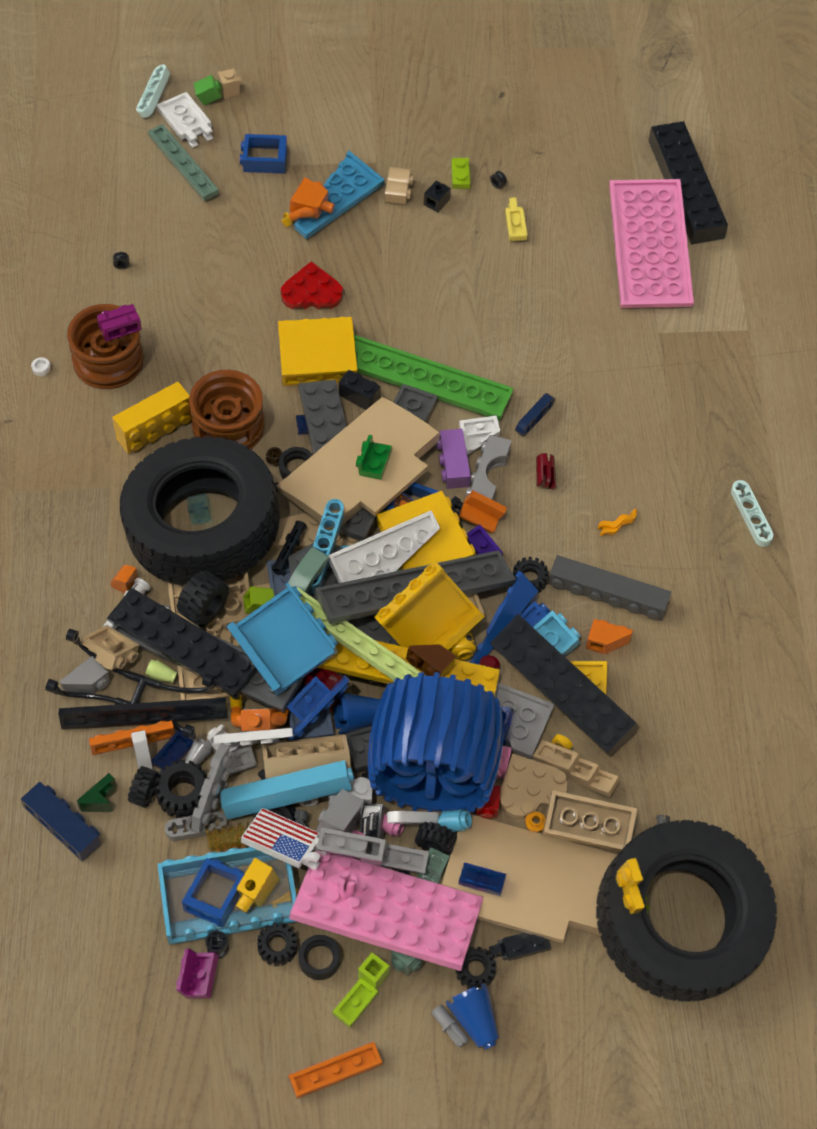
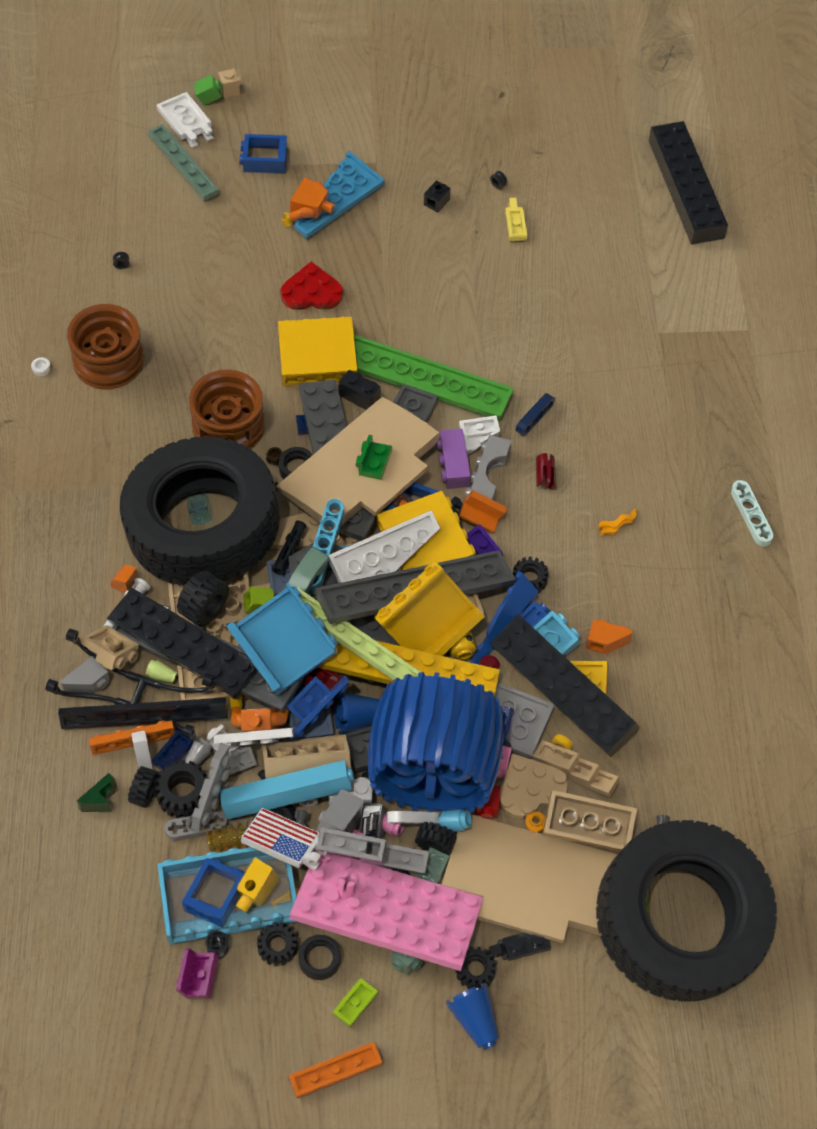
dark blue brick [21,782,101,861] -> none
magenta brick [97,304,142,342] -> none
yellow brick [112,382,192,454] -> none
light aqua beam [136,65,170,118] -> none
lime brick [358,953,390,990] -> none
tan brick [385,167,414,204] -> none
reddish brown slope [406,644,456,677] -> none
light grey axle [431,1005,468,1047] -> none
lime plate [451,158,470,189] -> none
clear blue plate [458,862,506,896] -> none
dark grey brick [548,555,672,621] -> none
bright pink plate [609,179,694,308] -> none
yellow plate [616,858,644,914] -> none

